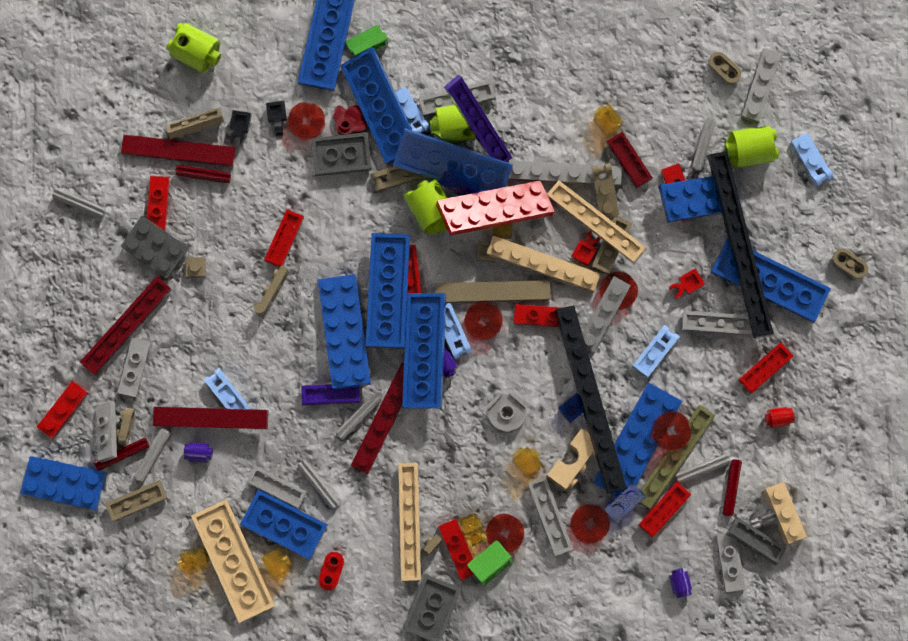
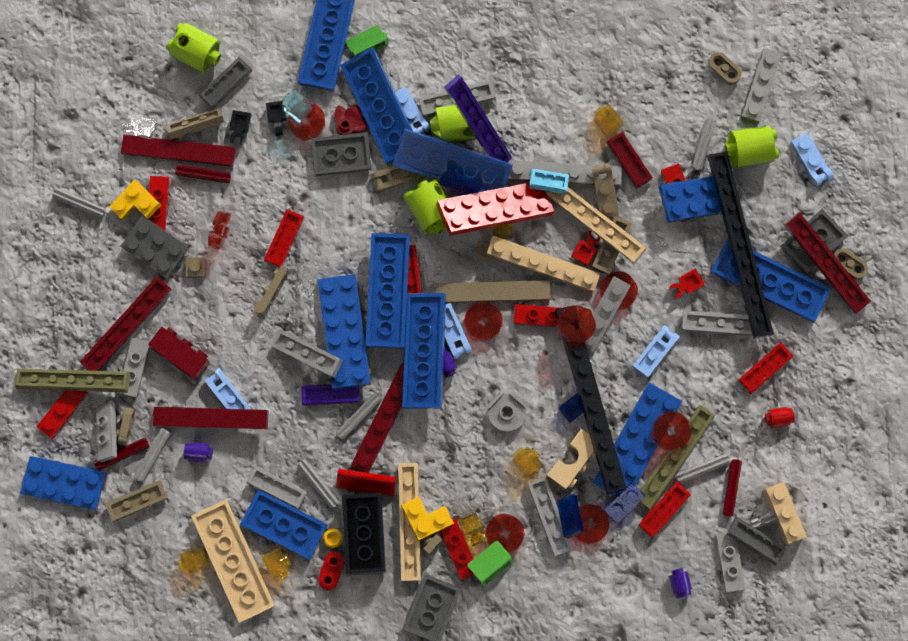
none -> olive tile [14,368,131,393]
none -> yellow plate [109,179,161,221]
none -> clear plate [122,116,158,139]
none -> dark red brick [148,327,210,381]
none -> dark grey plate [199,57,252,109]
none -> clear red plate [208,211,231,250]
none -> light grey plate [271,329,343,378]
none -> clear light blue brick [282,90,312,123]
none -> yellow plate [323,528,343,548]
none -> red plate [336,468,396,496]
none -> black brick [342,493,386,576]
none -> yellow plate [401,497,454,541]
none -> medium azure plate [529,169,569,194]
none -> clear red plate [556,305,596,344]
none -> clear blue plate [557,494,584,539]
none -> dark grey plate [780,209,848,274]
none -> dark red plate [784,212,871,314]

